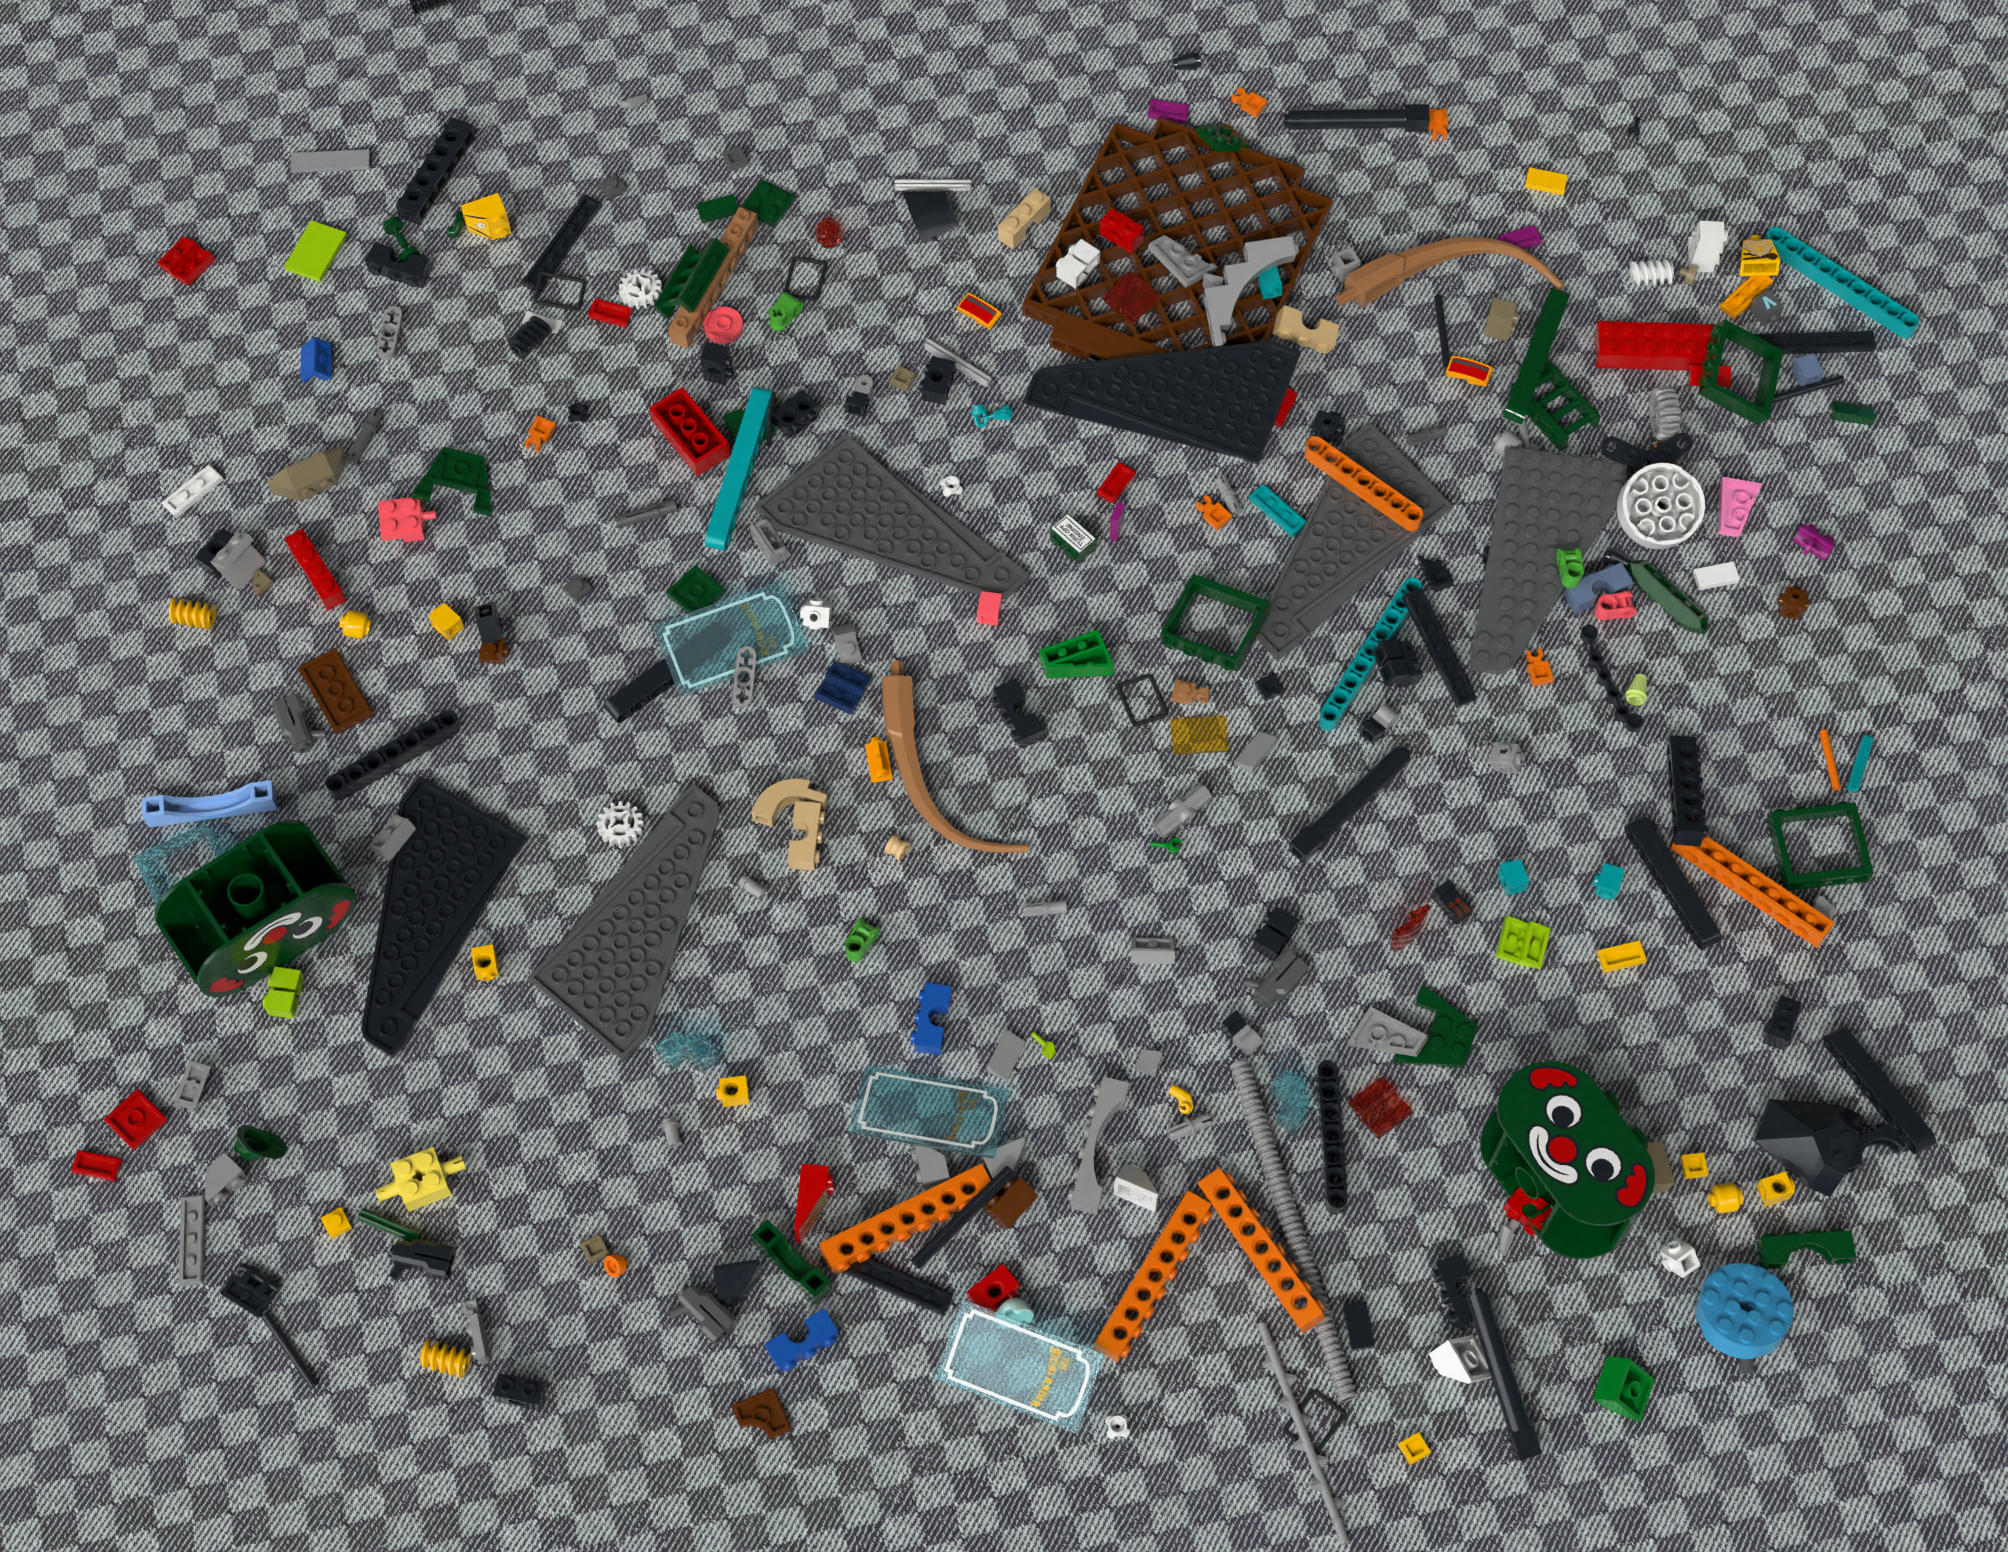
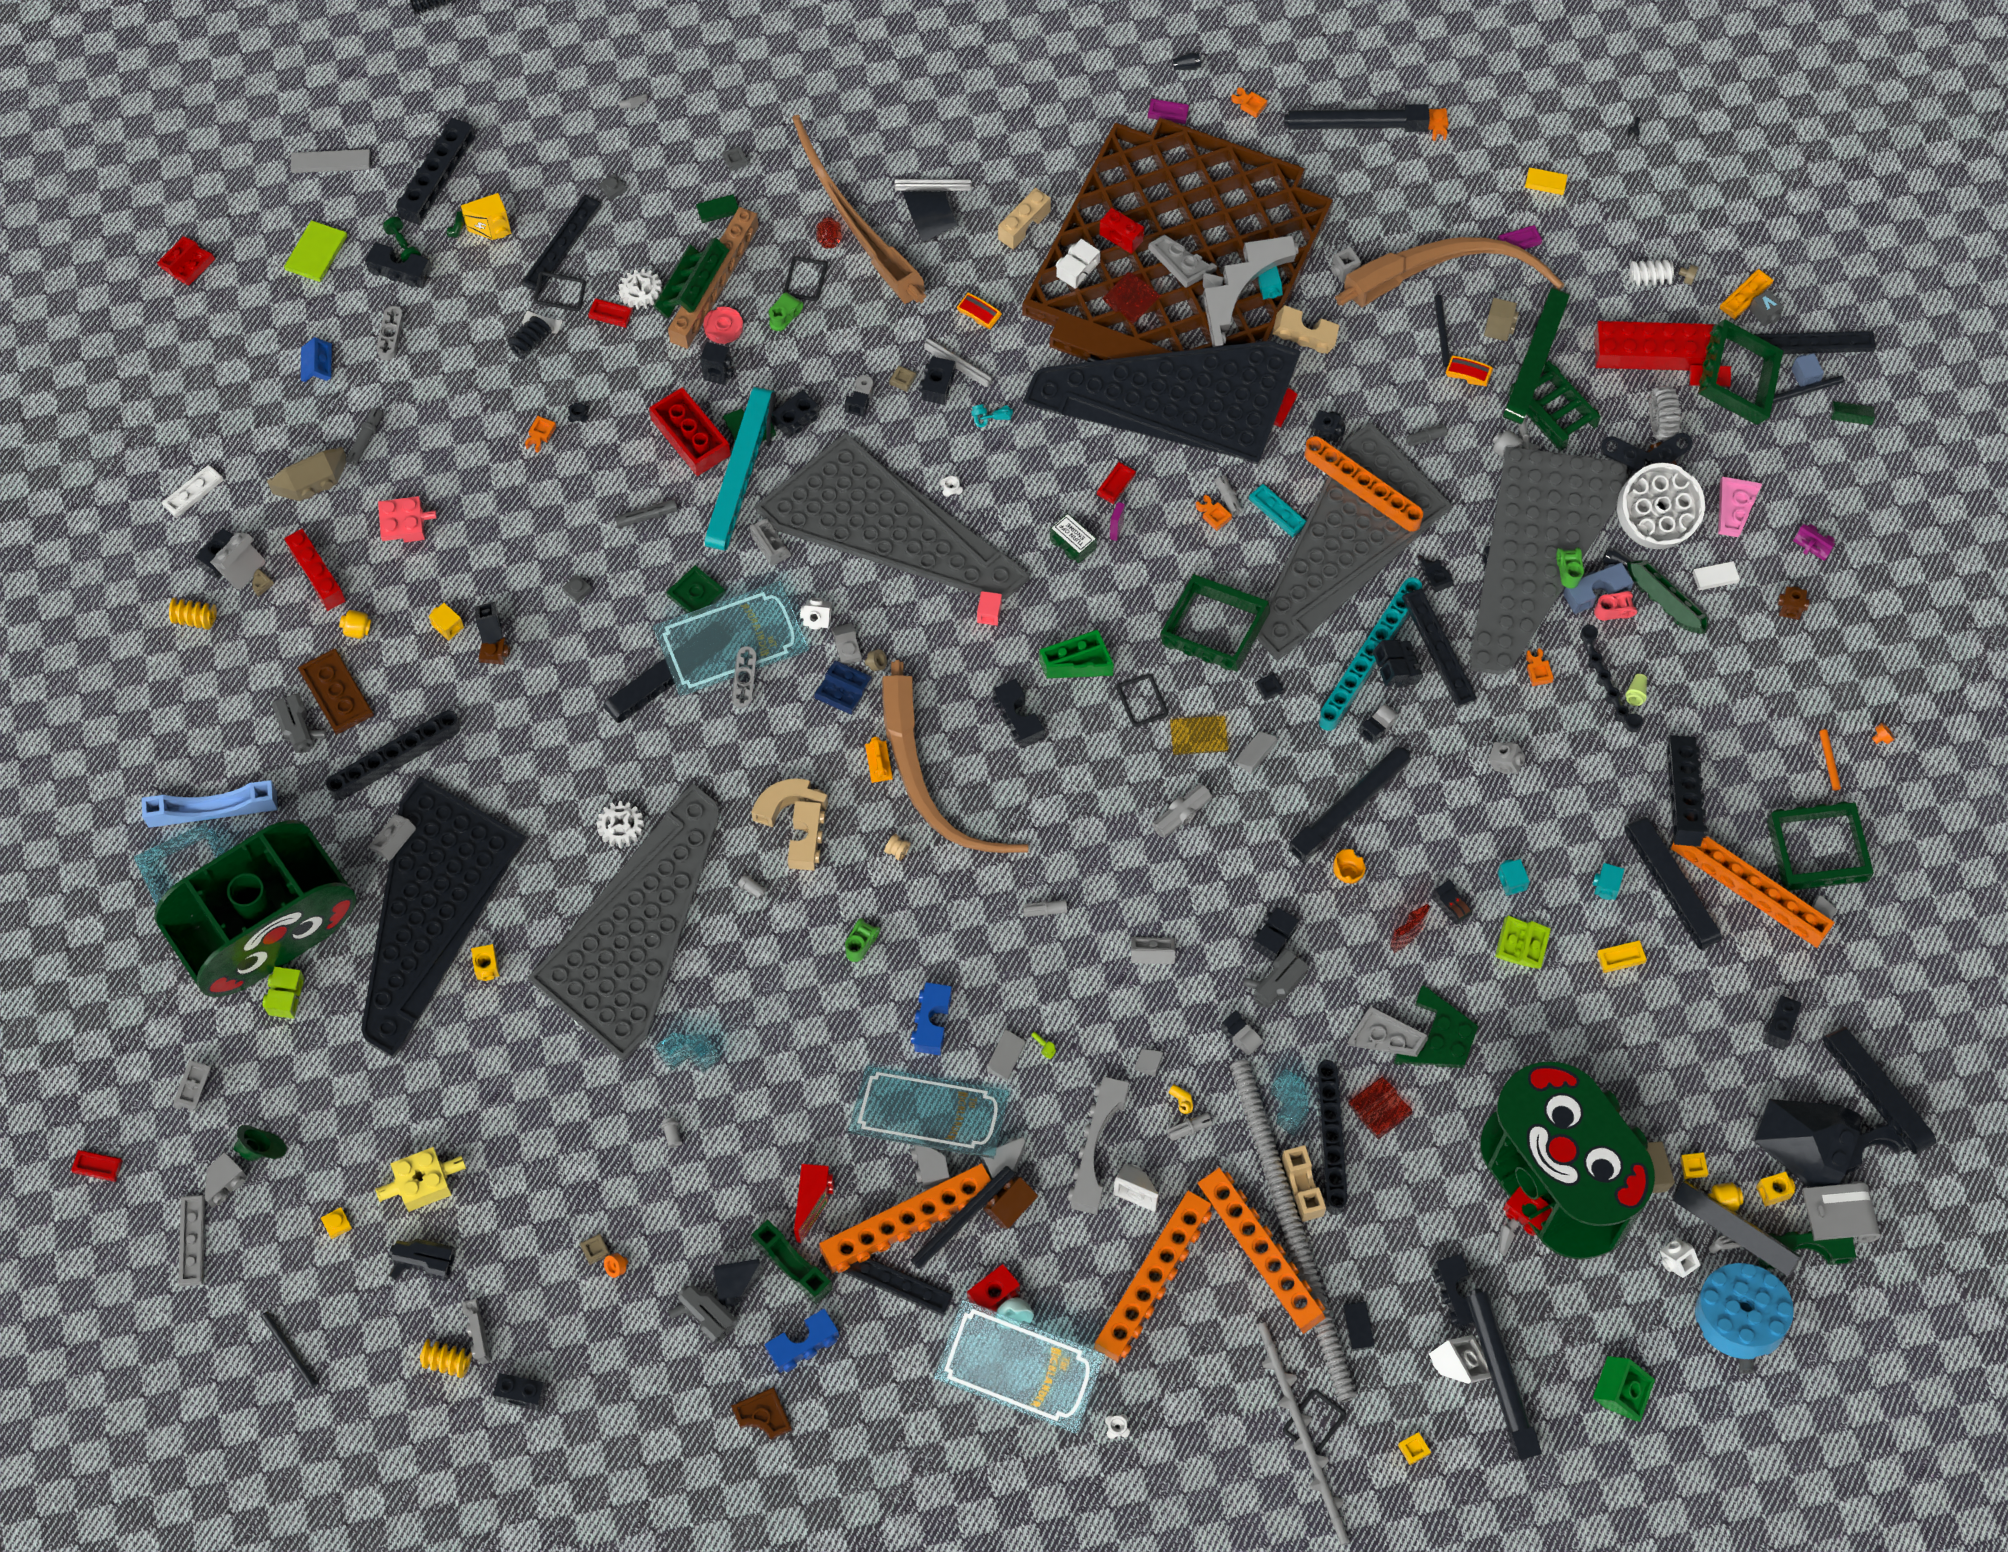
red plate [103,1089,168,1151] -> none
black plate [220,1263,282,1319] -> none
dark green axle [357,1209,422,1242] -> none
dark green wing [412,447,492,517] -> none
yellow brick [716,1075,750,1107] -> none
dark green plate [741,180,796,228] -> none
green hand [1150,838,1181,854] -> none
medium nougat plate [1171,679,1210,706] -> none
dark green plate [1196,124,1249,152] -> none
white wedge [1688,221,1728,273] -> none
yellow torso [1739,235,1780,276] -> none
teal beam [1765,227,1919,339] -> none
teal axle [1847,735,1874,793] -> none
none -> medium nougat piece [792,115,926,304]
none -> dark tan tile [865,649,887,671]
none -> tan arch [1281,1145,1326,1222]
none -> light orange hair [1333,849,1366,884]
none -> black tile [1672,1181,1802,1276]
none -> light grey piece [1709,1235,1742,1254]
none -> light grey door [1802,1181,1881,1243]
none -> orange tile [1872,722,1895,744]

